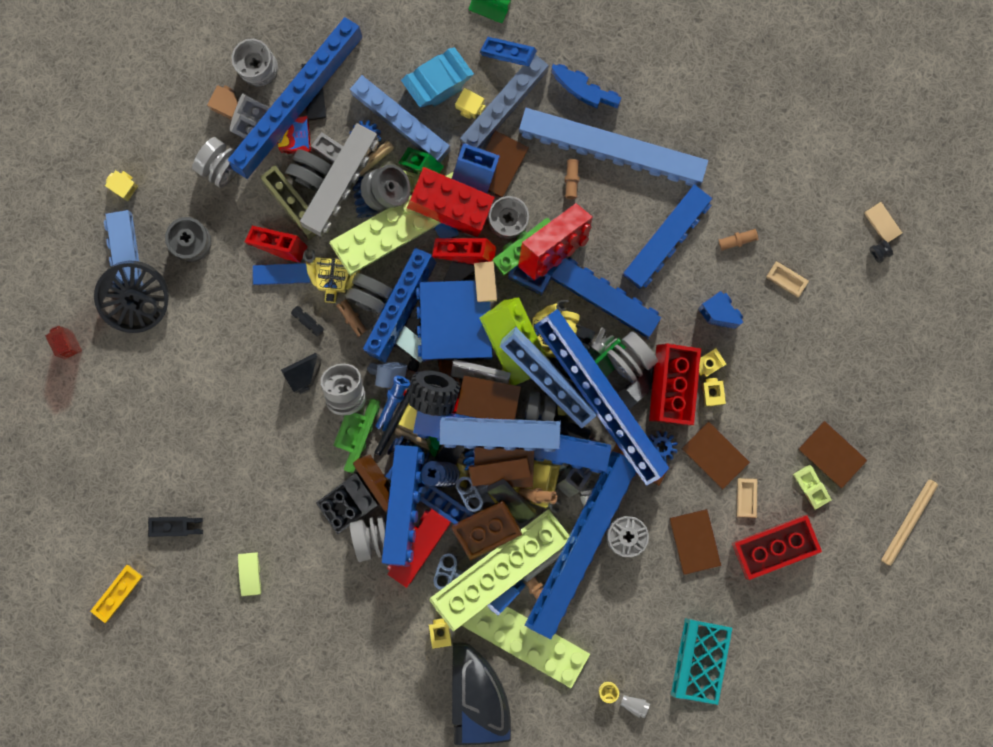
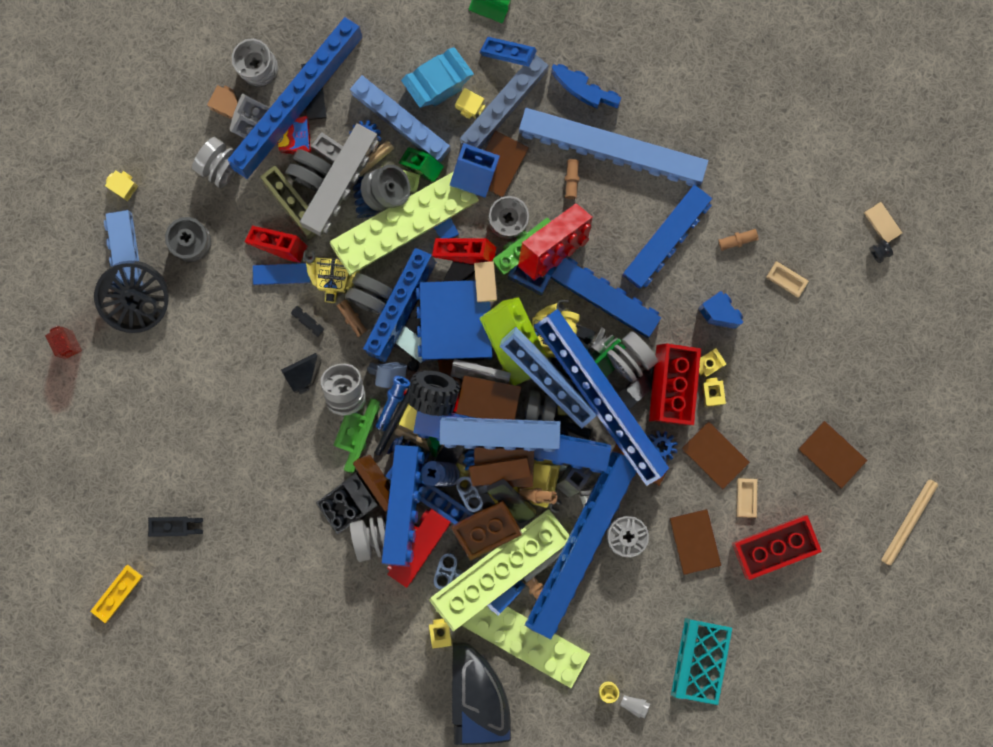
yellowish green slope [238,552,261,596] -> none
red brick [407,167,495,237] -> none
yellowish green slope [793,465,831,510] -> none

